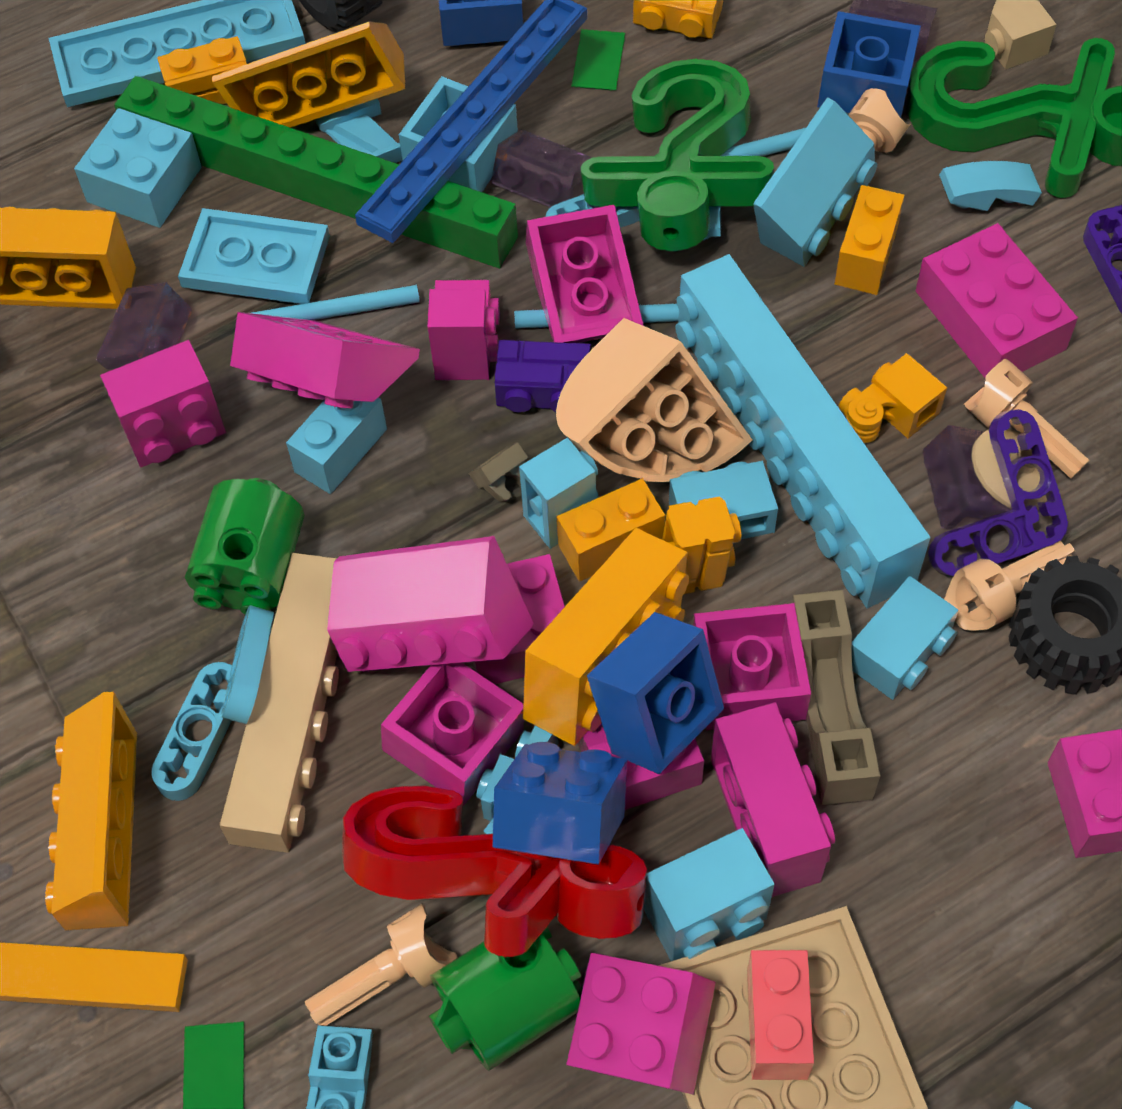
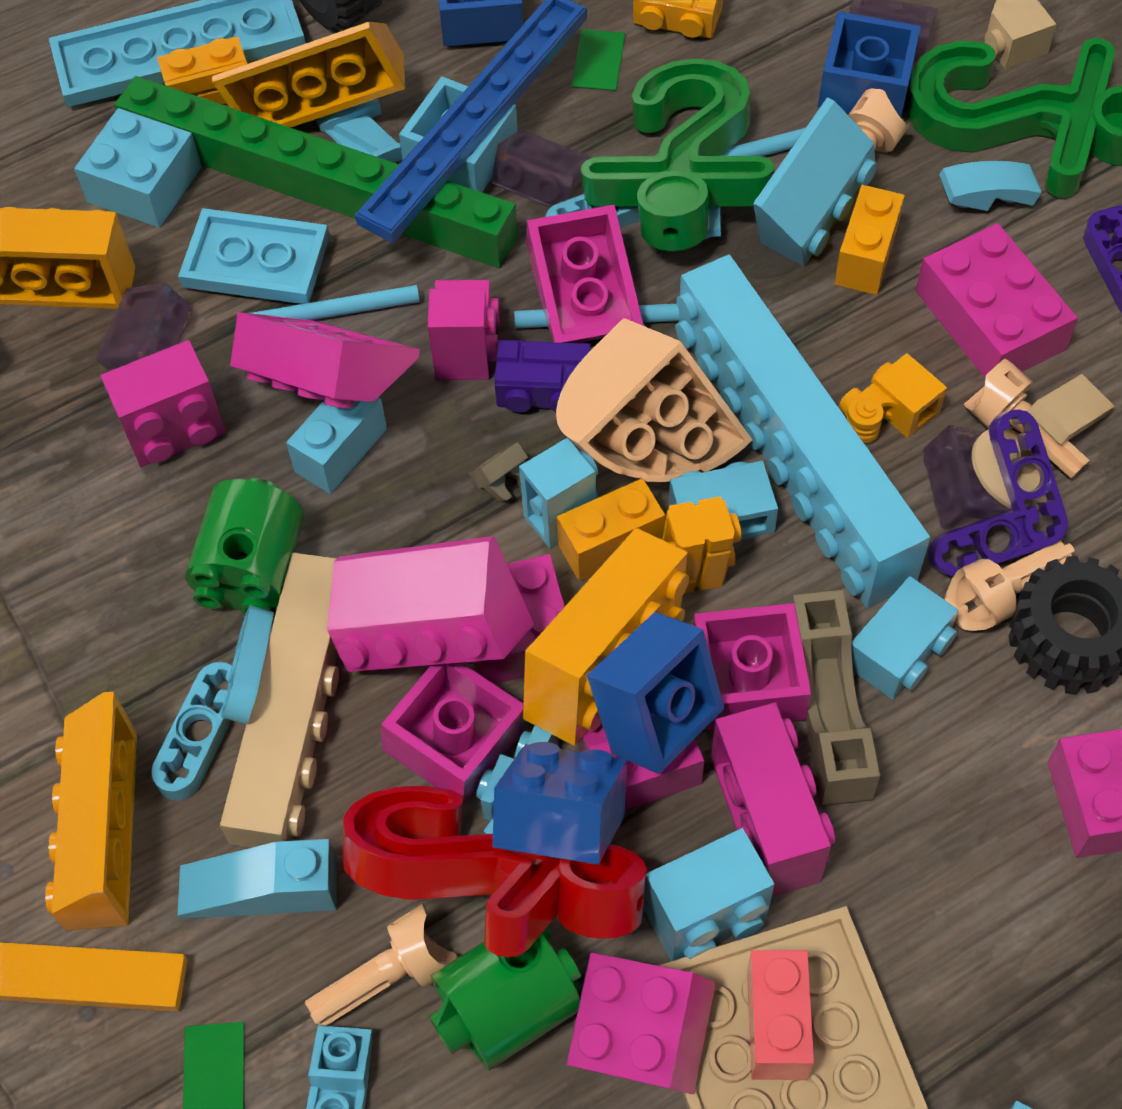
none -> medium azure slope [177,839,337,919]
none -> tan tile [1027,374,1115,445]

